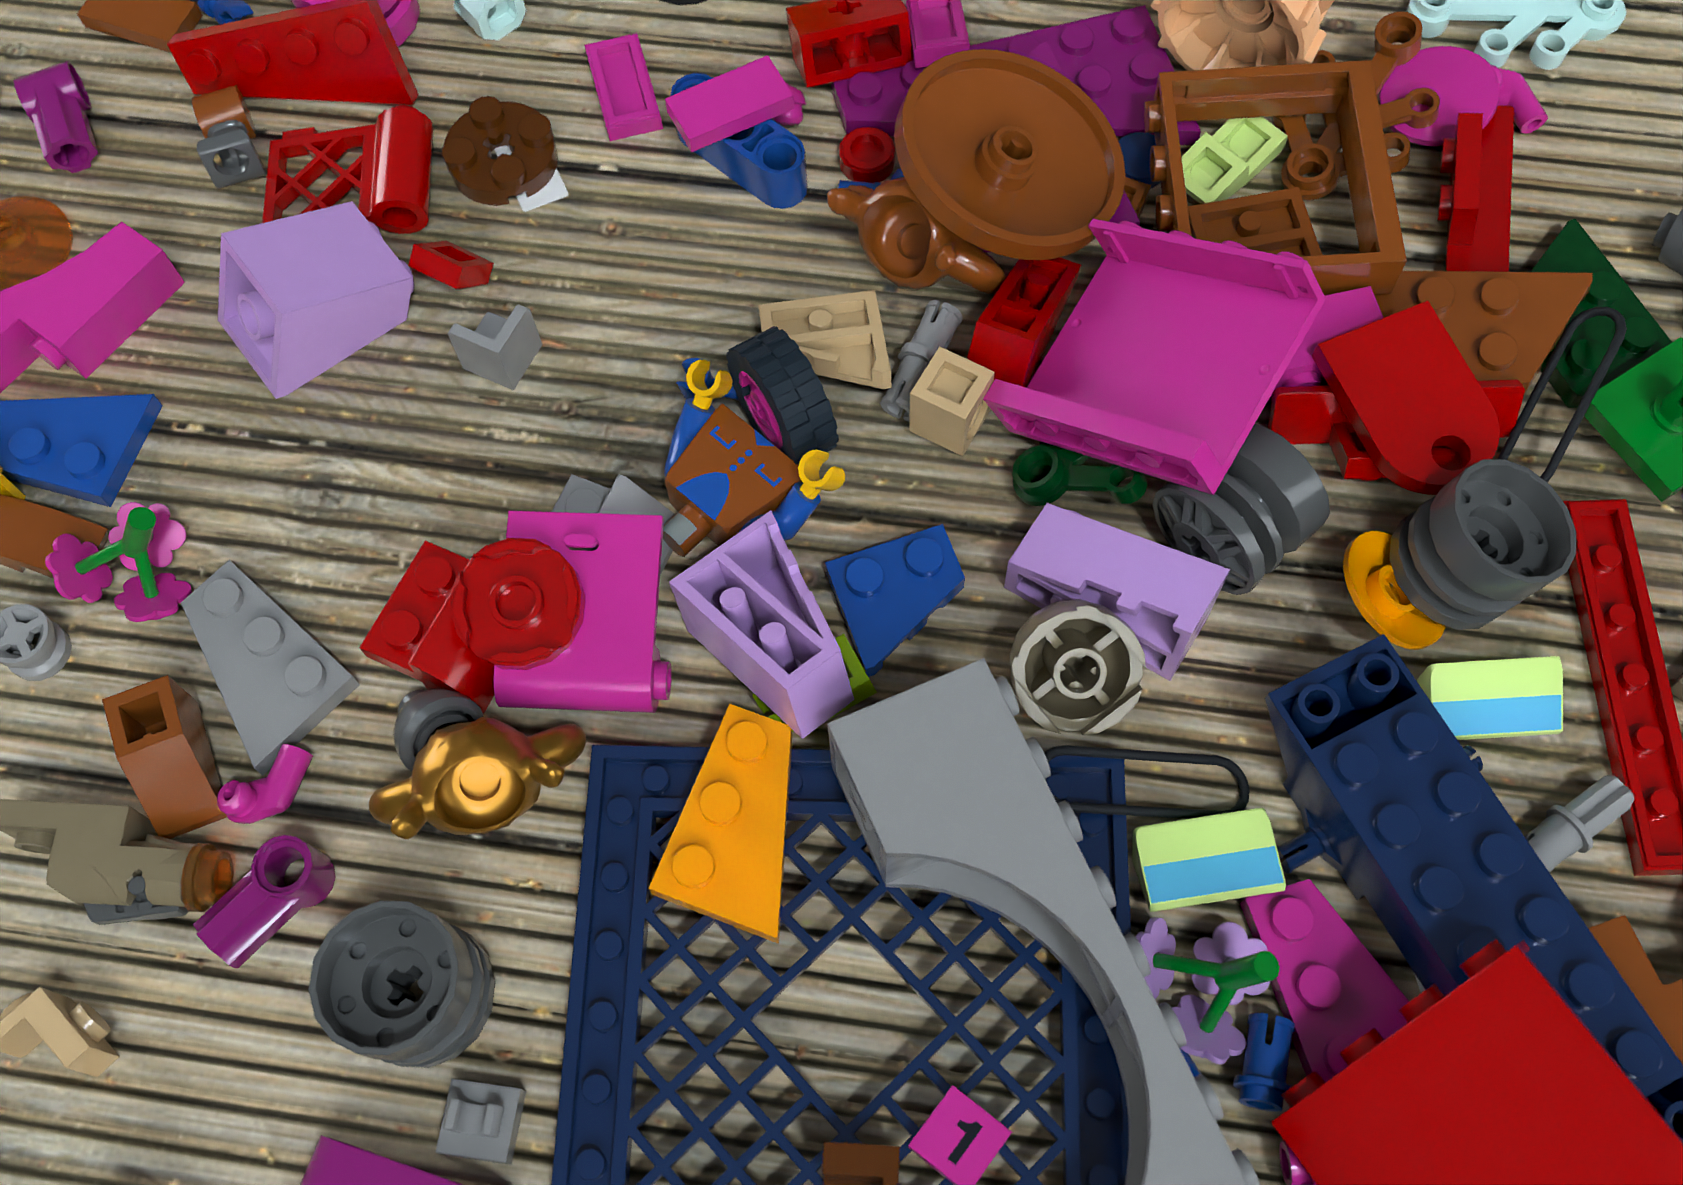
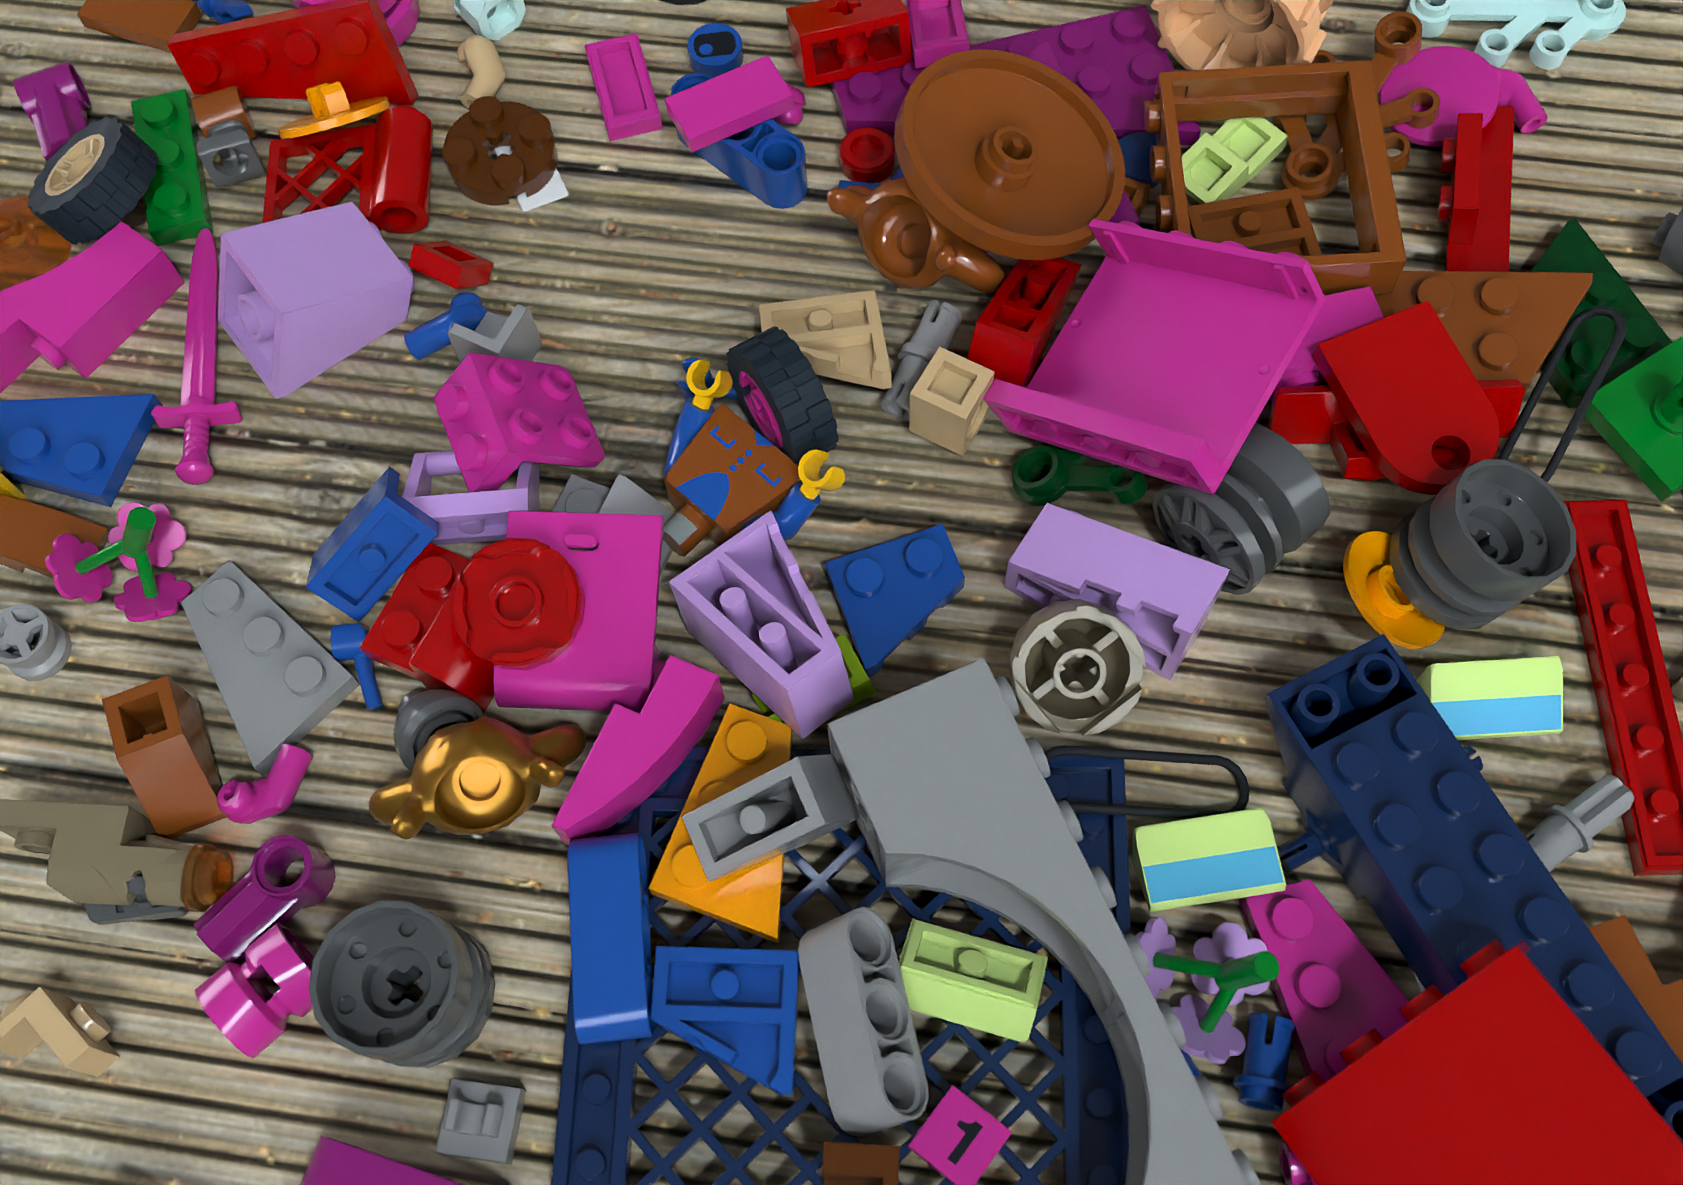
none -> black wheel [28,116,158,245]
none -> green plate [131,89,213,246]
none -> dark pink sword [151,228,243,485]
none -> dark pink wheel [194,922,314,1058]
none -> light orange piece [278,81,390,139]
none -> blue panel [306,466,439,622]
none -> blue hand [330,623,383,711]
none -> lavender tile [402,450,540,545]
none -> blue arm [404,292,488,360]
none -> dark pink bracket [433,352,605,492]
none -> tan arm [457,35,506,109]
none -> dark pink slope [551,655,725,845]
none -> blue beam [568,832,655,1045]
none -> blue wing [650,946,800,1097]
none -> light grey slope [682,754,860,882]
none -> blue tile [688,23,743,78]
none -> light grey beam [798,907,928,1137]
none -> yellowish green slope [899,919,1048,1042]

